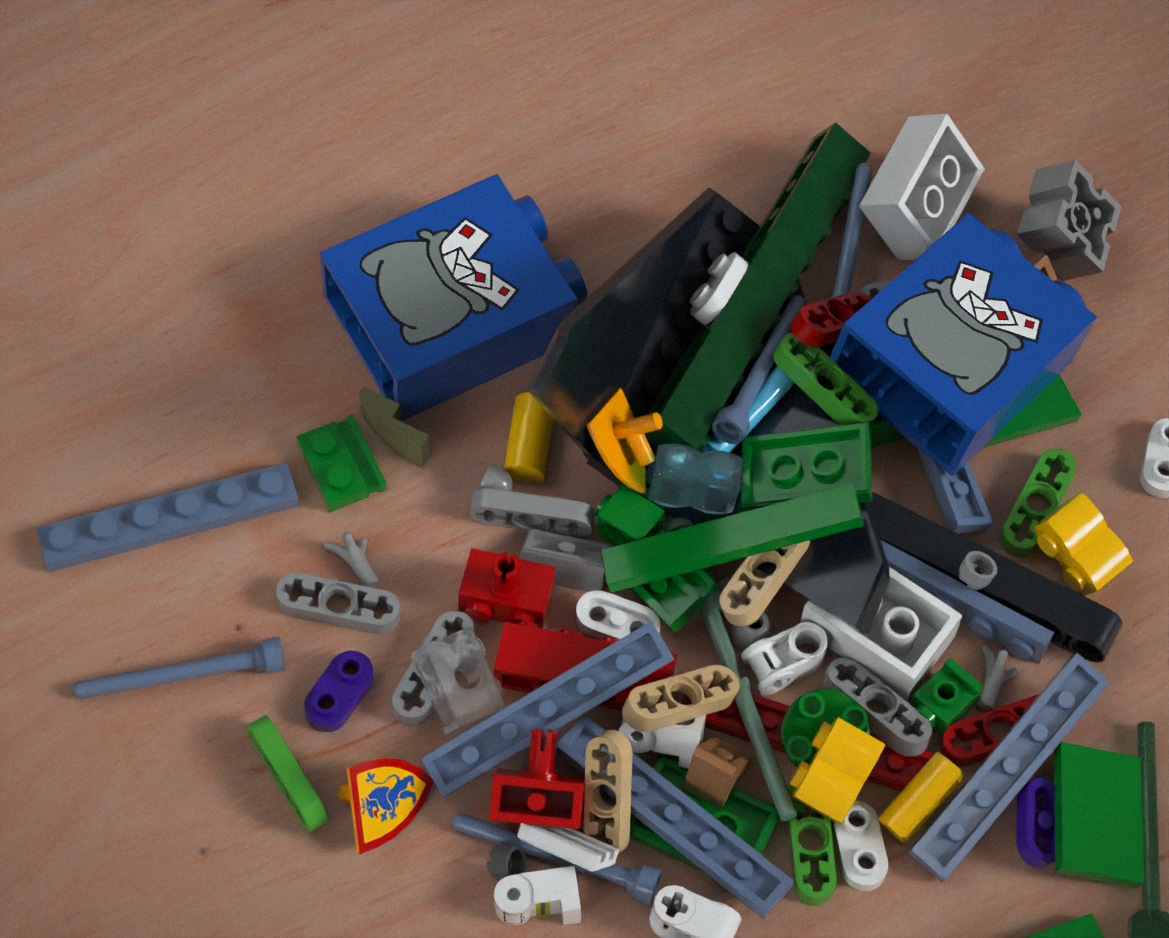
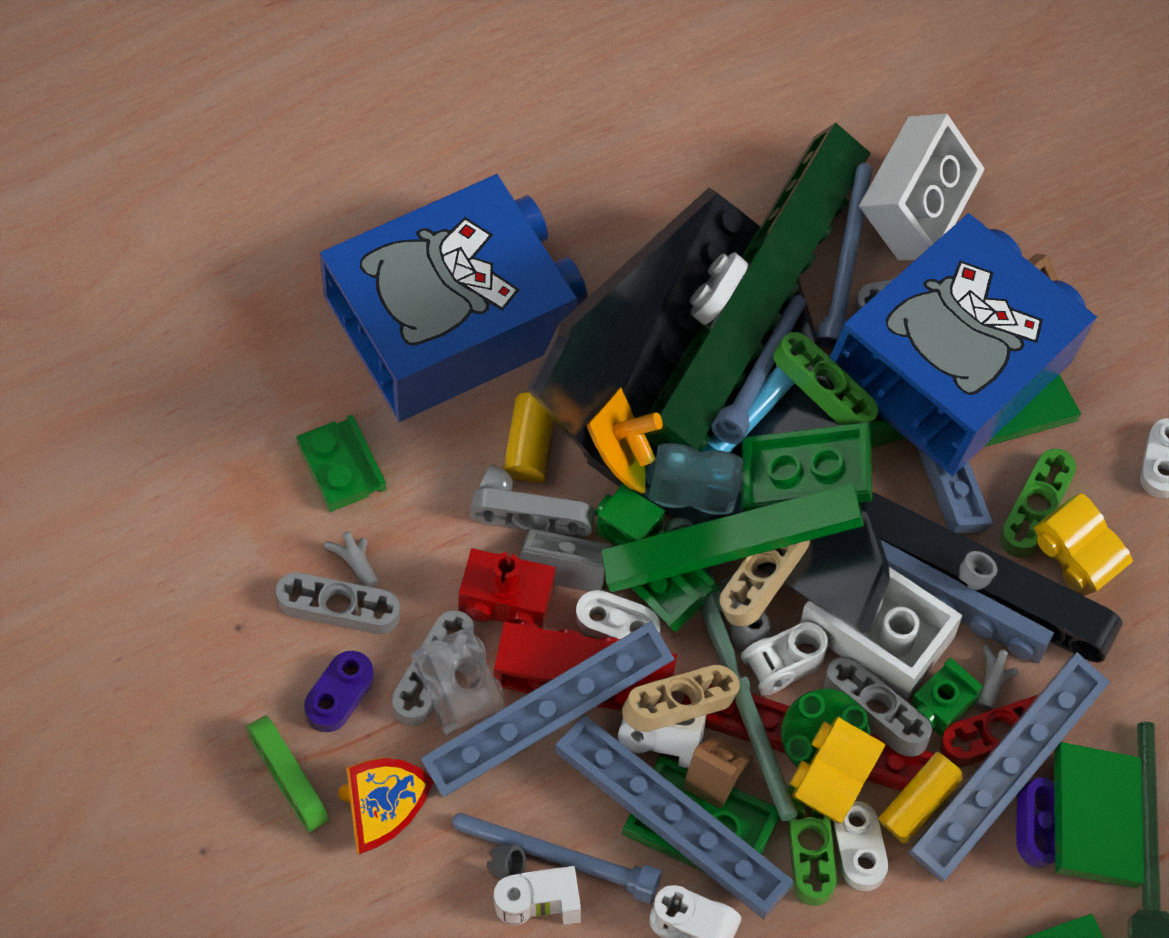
sand blue plate [36,462,299,572] -> none
sand blue piece [72,636,285,699] -> none
olive slope [359,387,431,468] -> none
red brick [489,728,585,829] -> none
white tile [517,823,619,872] -> none
tan beam [583,730,633,854] -> none
red beam [790,291,872,347] -> none
light grey brick [1017,160,1122,281] -> none

